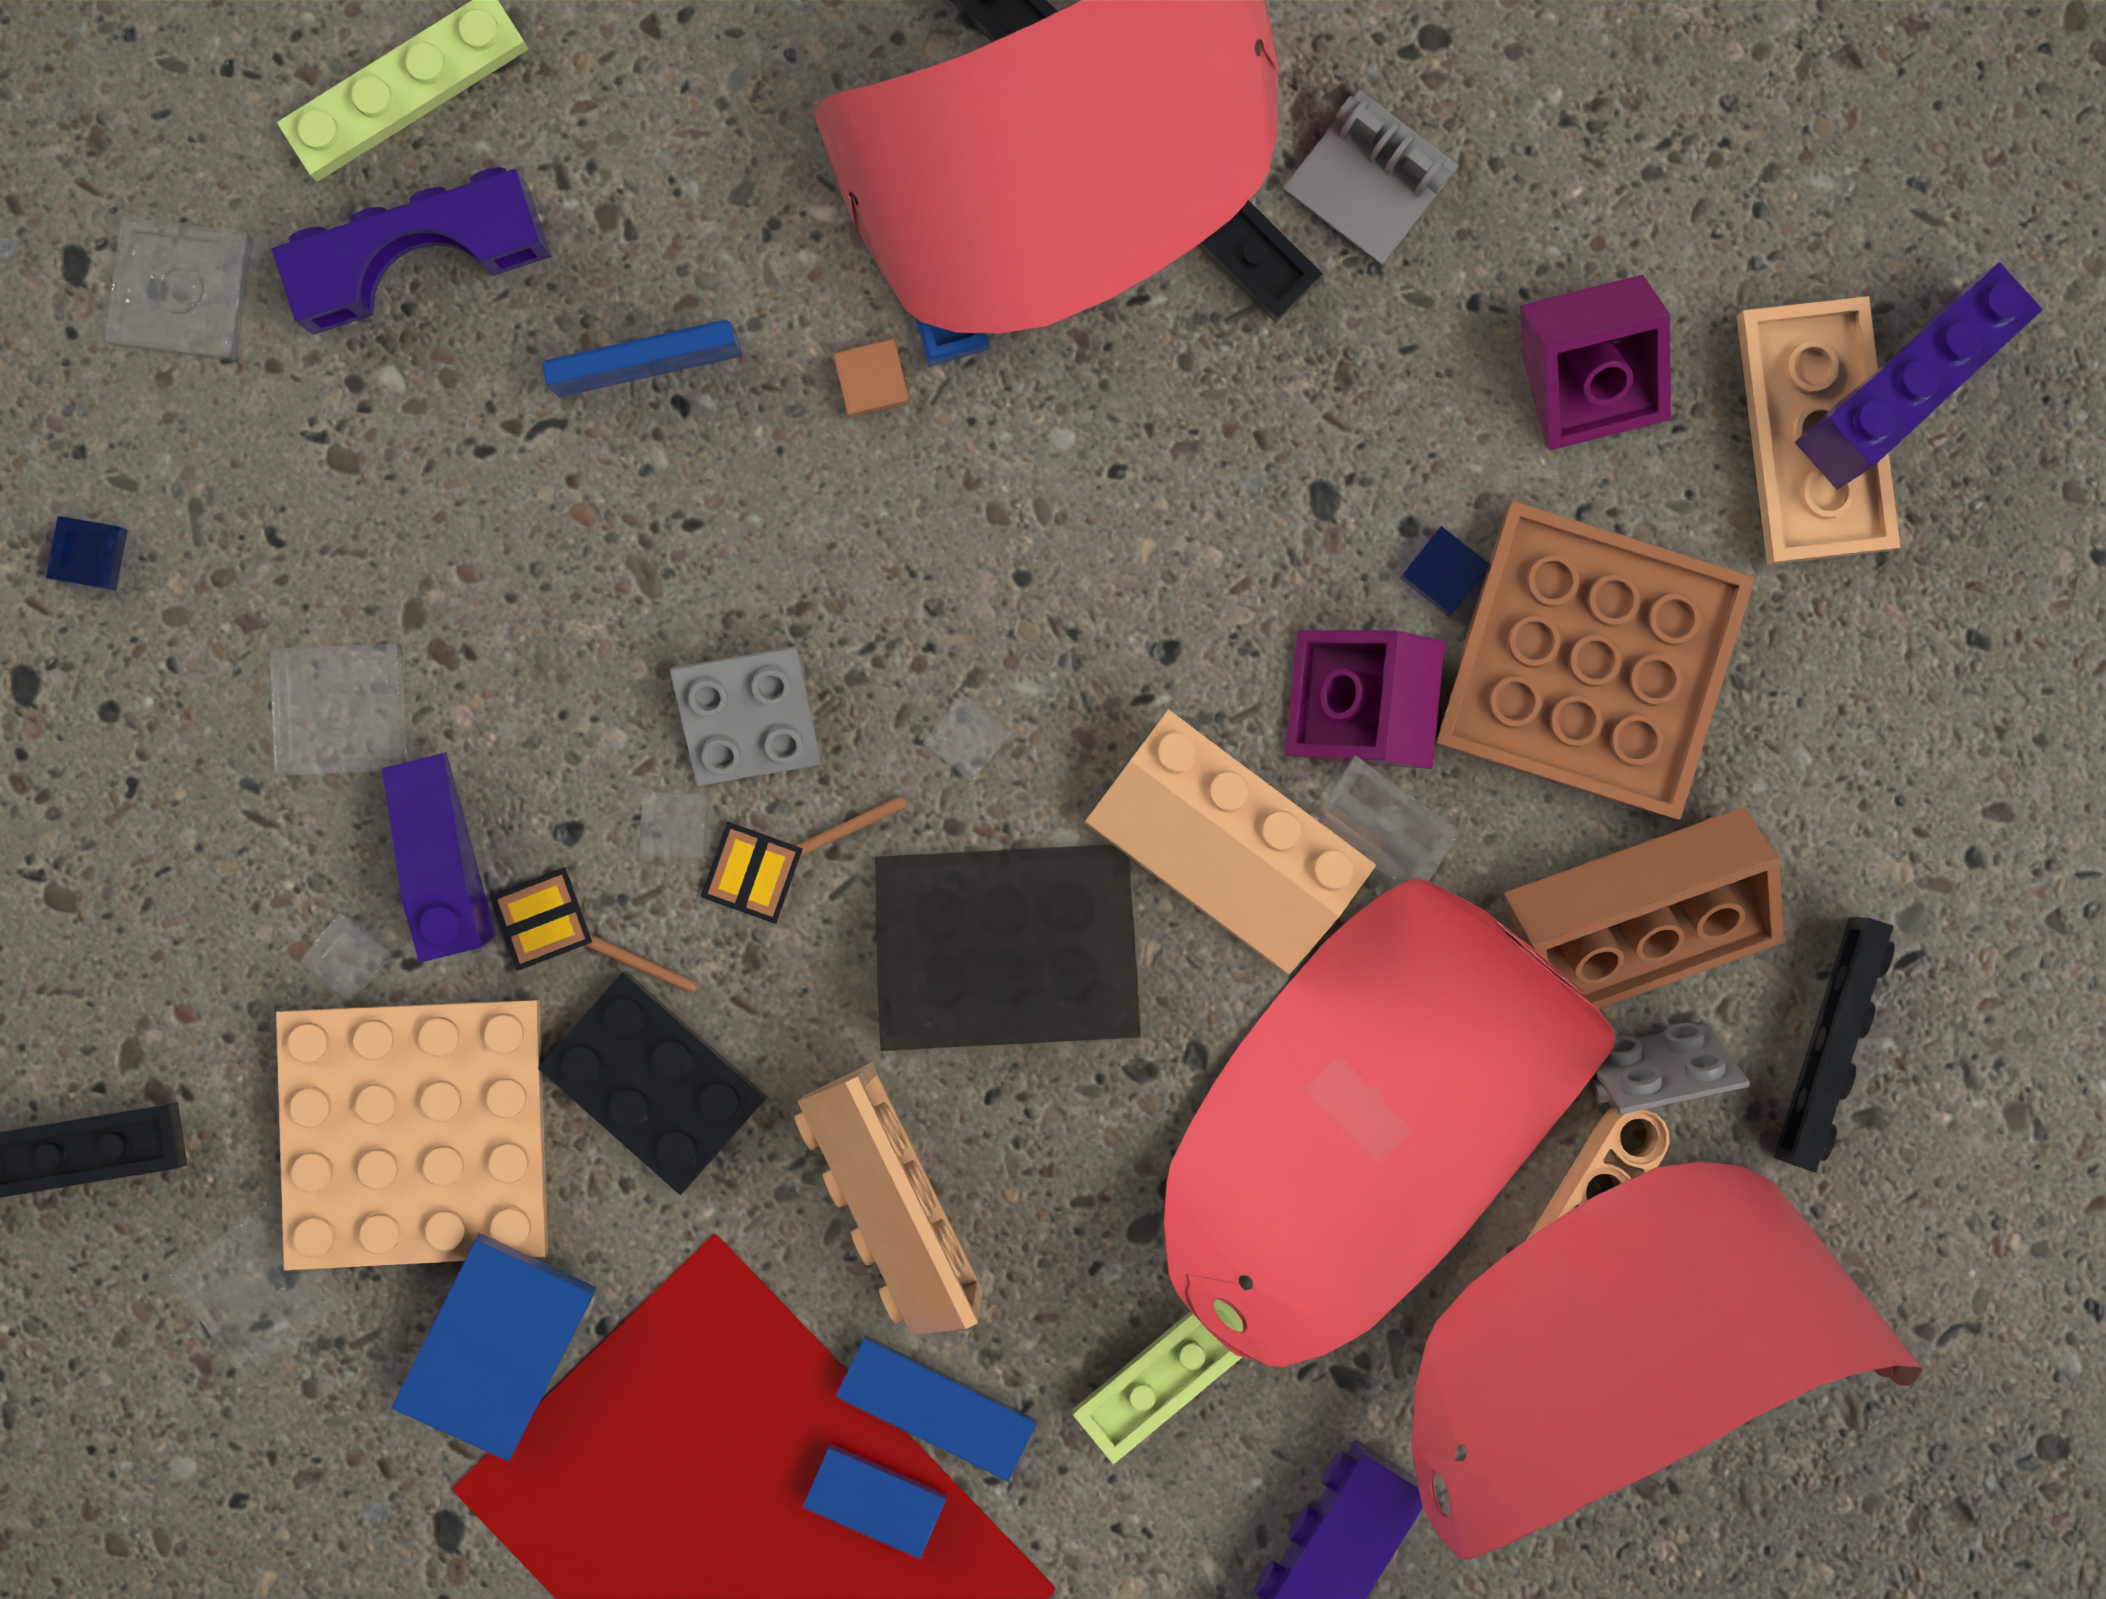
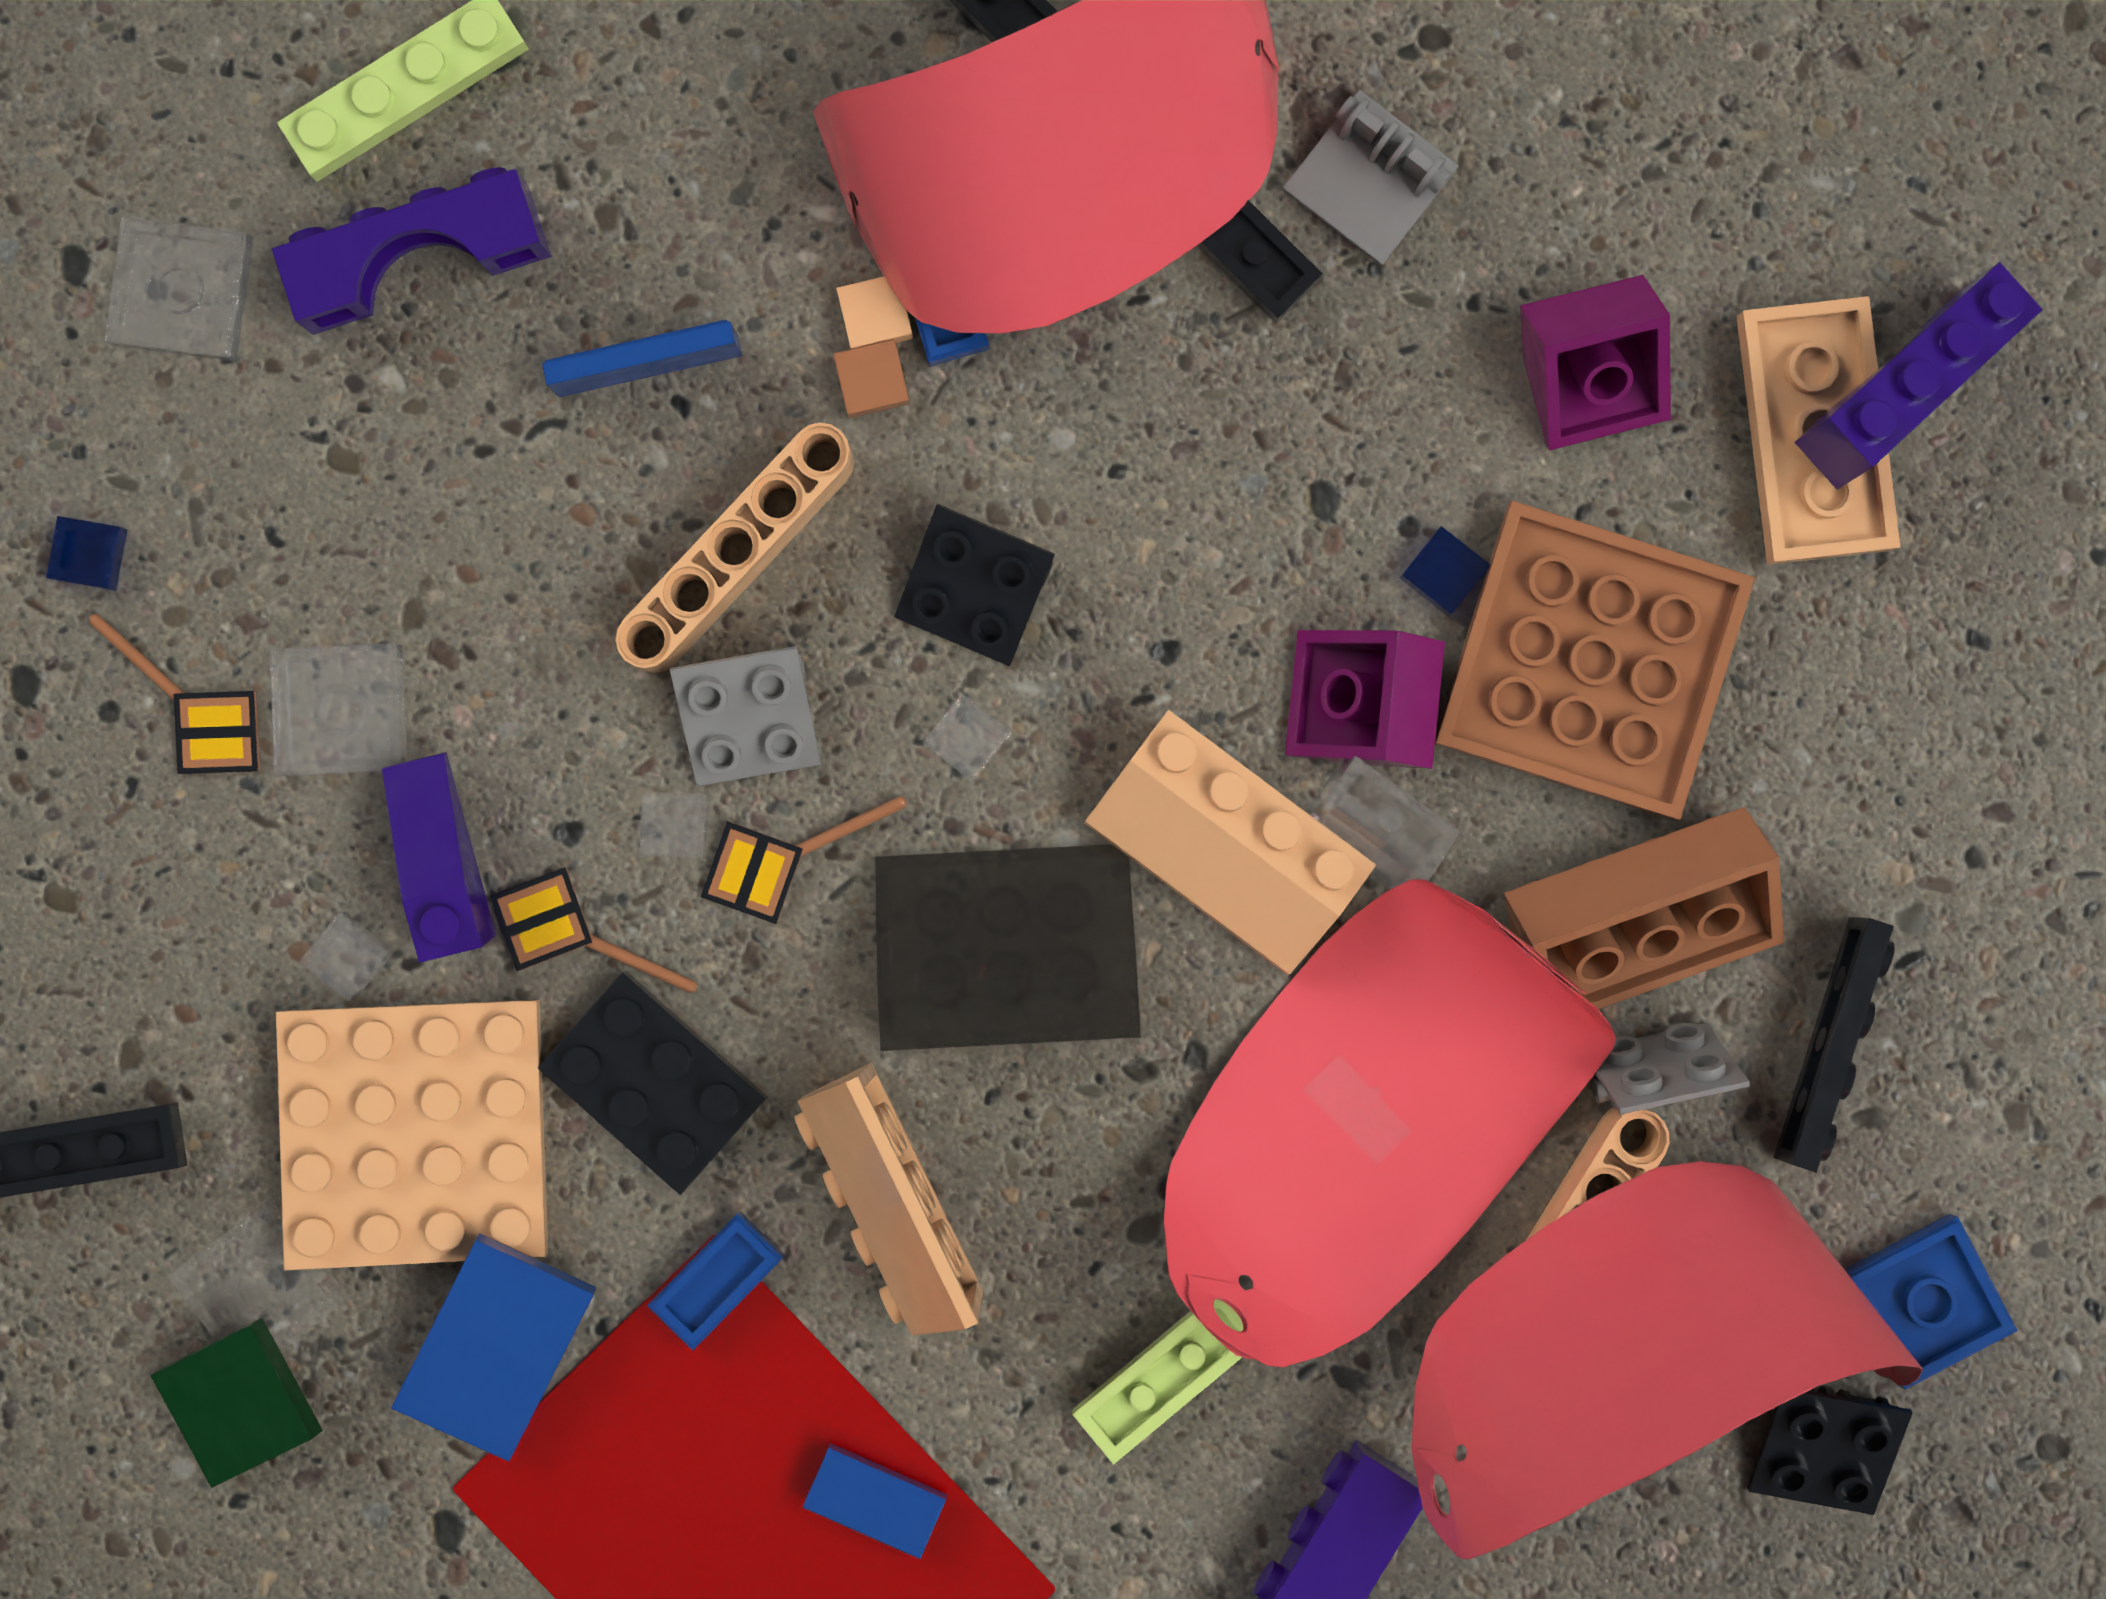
blue tile [836,1335,1037,1482] -> none
none -> piece [89,614,260,774]
none -> dark green tile [150,1317,323,1488]
none -> light nougat beam [615,422,854,673]
none -> blue tile [647,1211,785,1350]
none -> light nougat tile [836,276,913,349]
none -> black hinge [894,504,1055,666]
none -> black hinge [1748,1386,1913,1515]
none -> blue tile [1845,1214,2018,1390]

